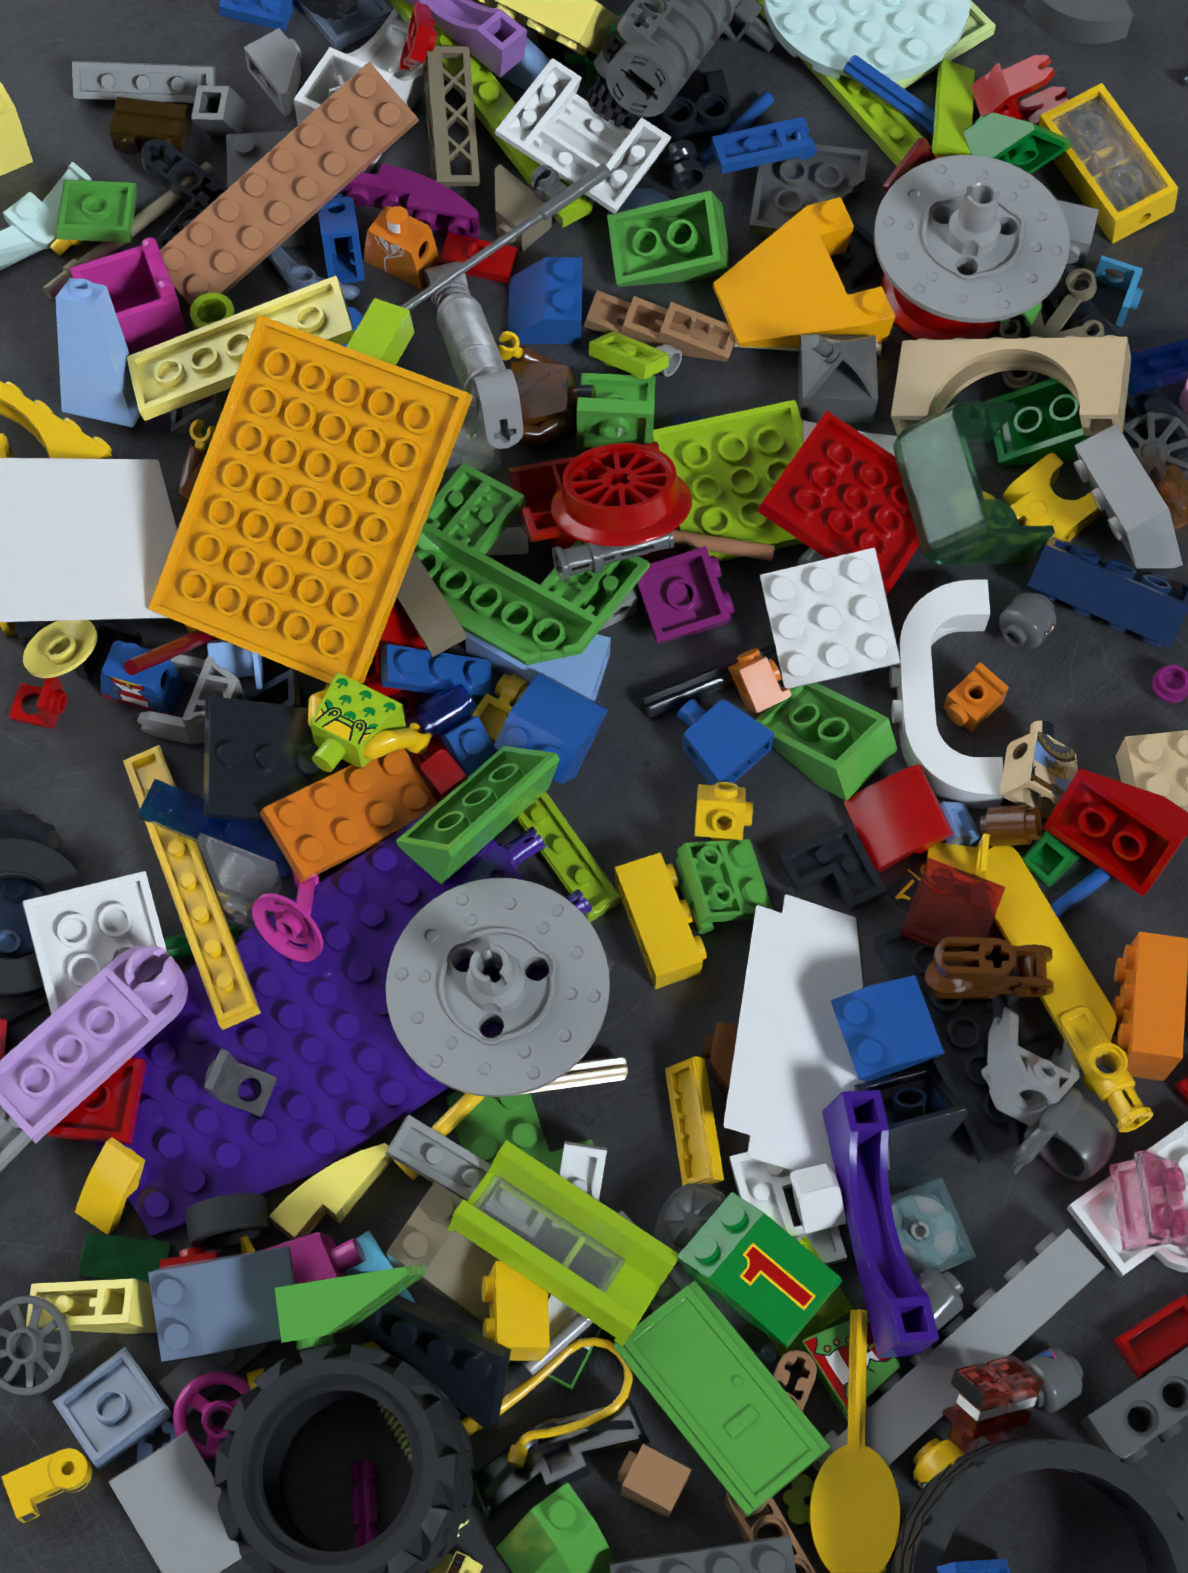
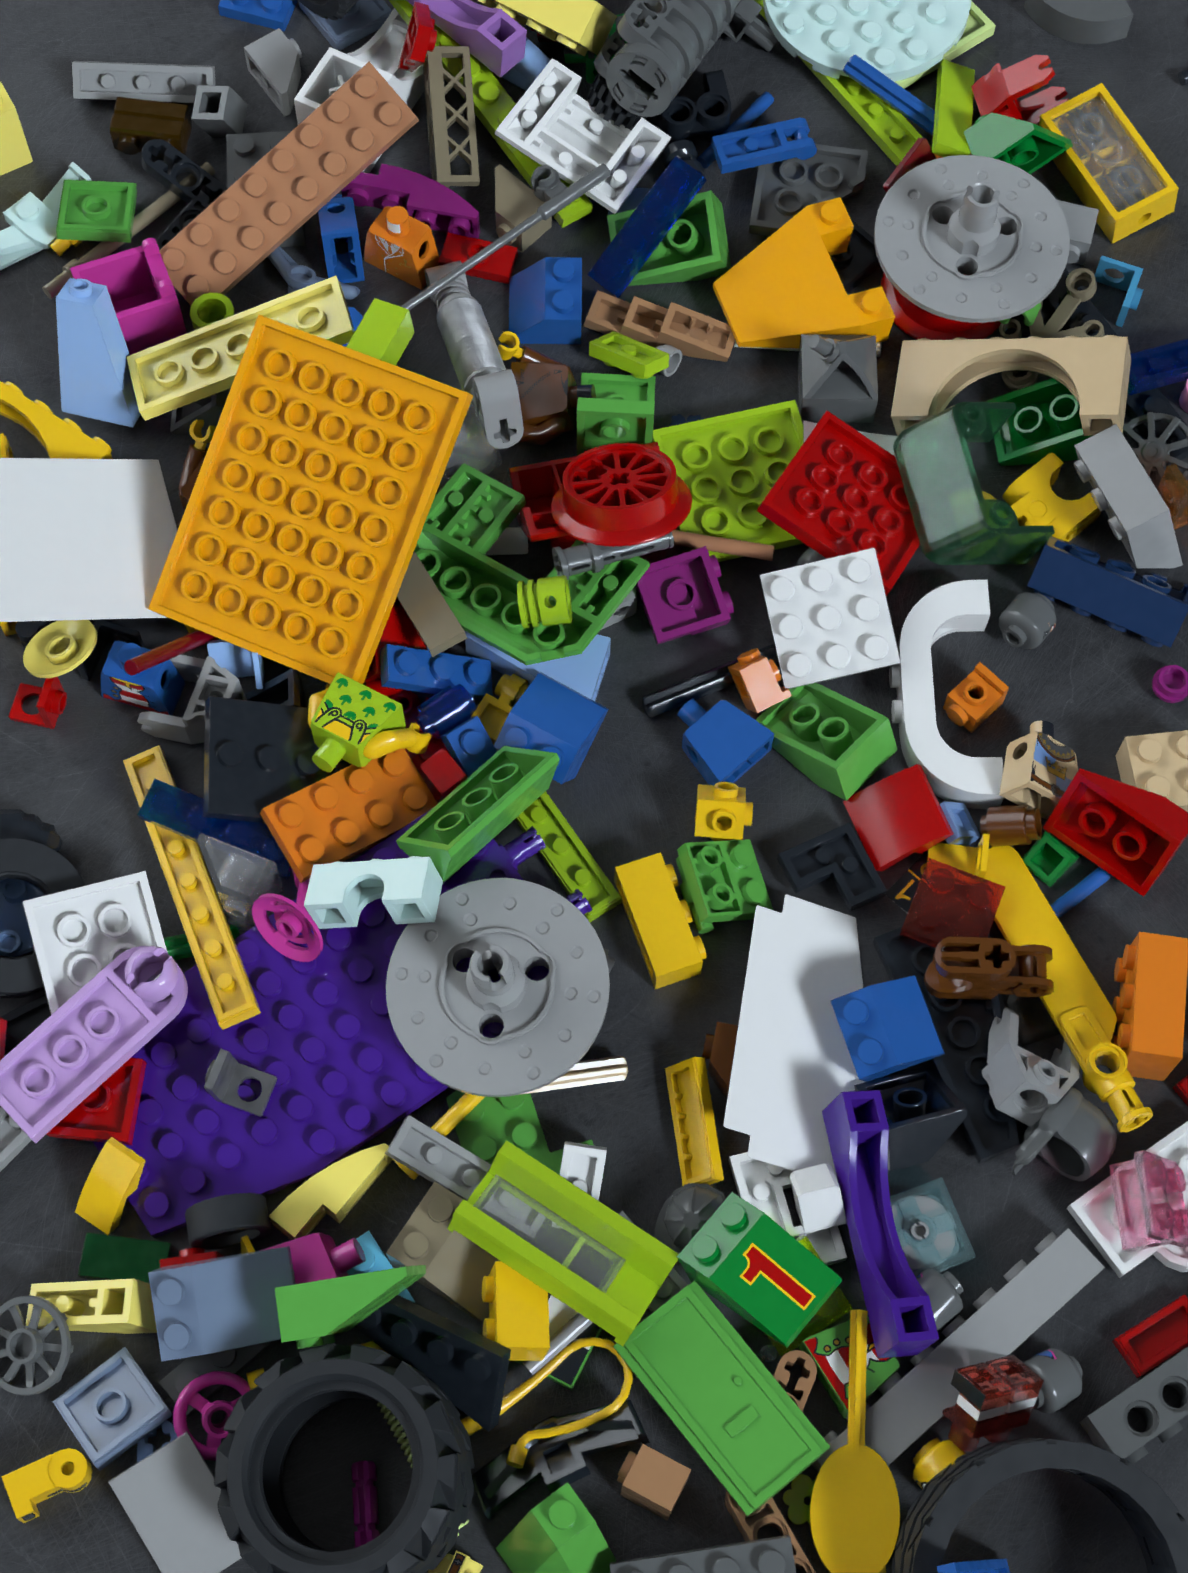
none -> light aqua arch [304,856,443,929]
none -> lime piece [517,575,572,629]
none -> clear blue plate [587,156,707,298]

